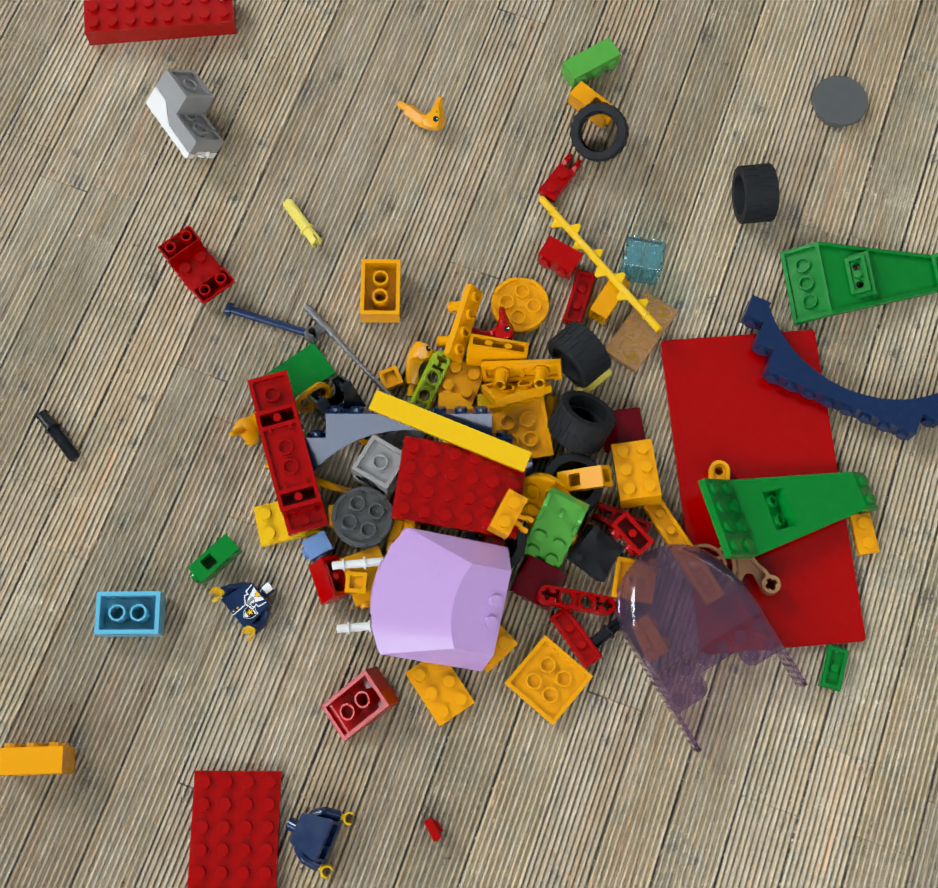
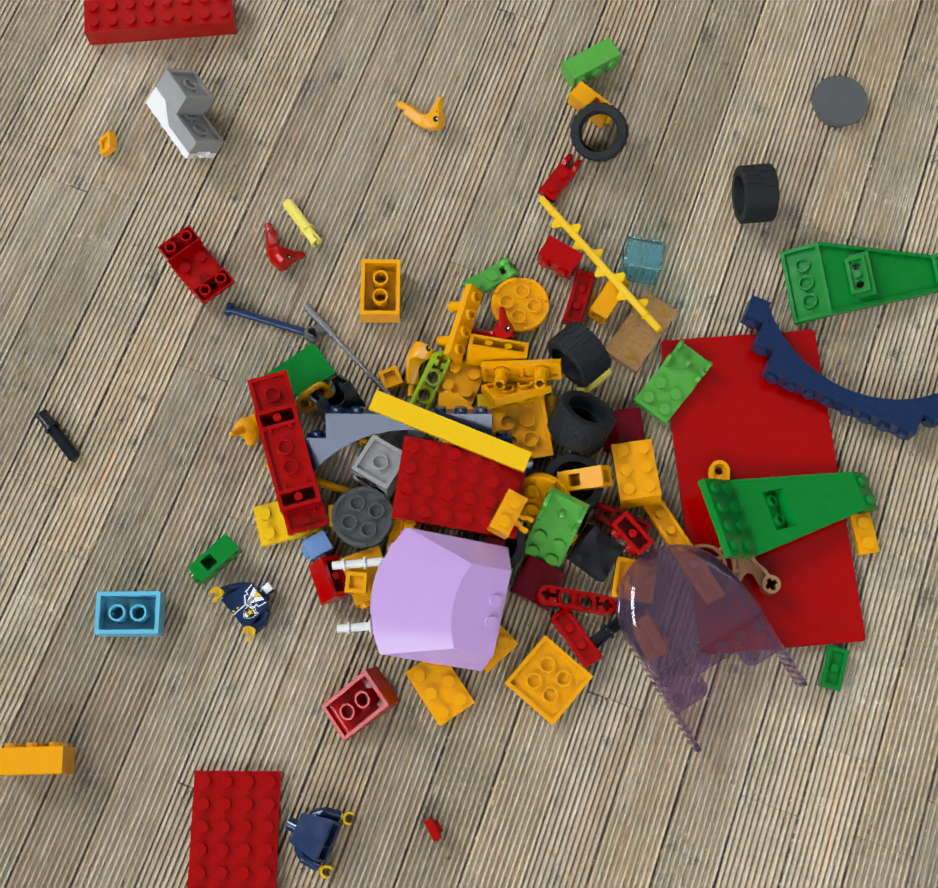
none -> light orange plate [99,130,118,157]
none -> red animal [264,222,305,272]
none -> bright green plate [462,257,518,294]
none -> bright green hinge [633,339,714,426]

